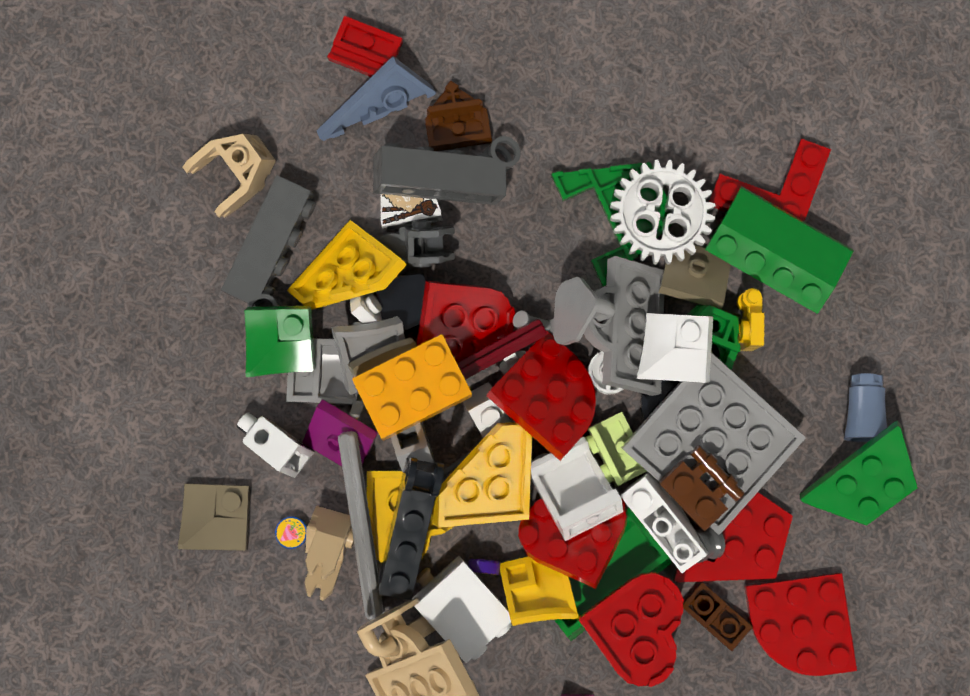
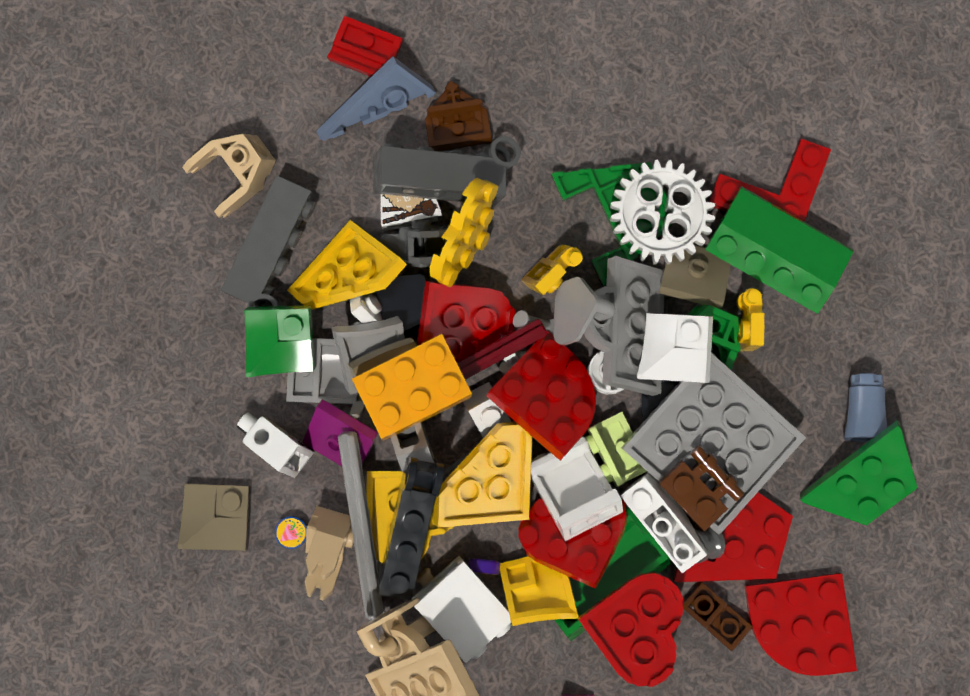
none -> yellow plate [430,178,498,287]
none -> yellow plate [521,244,583,295]

